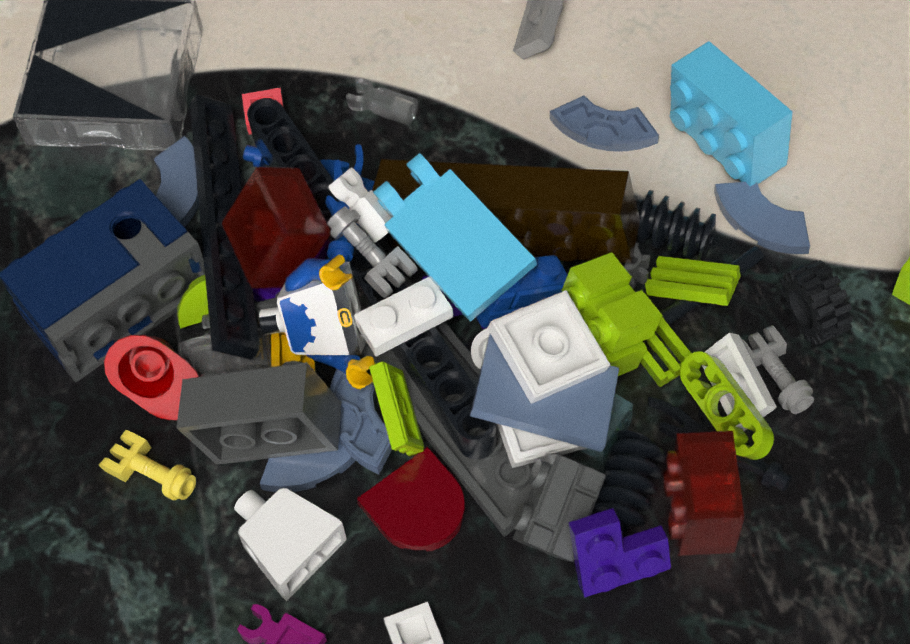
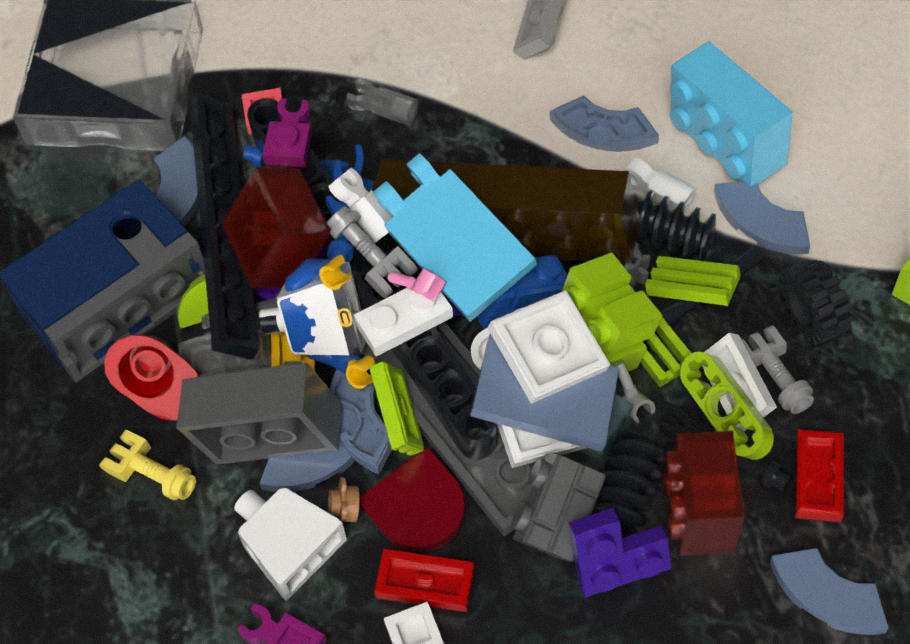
none -> magenta plate [263,98,312,167]
none -> medium nougat plate [328,477,359,523]
none -> red plate [374,549,475,612]
none -> bright pink hand [388,268,446,301]
none -> light grey hand [614,360,655,423]
none -> white bar [625,157,696,212]
none -> sand blue tile [770,548,889,635]
none -> red plate [795,429,844,522]

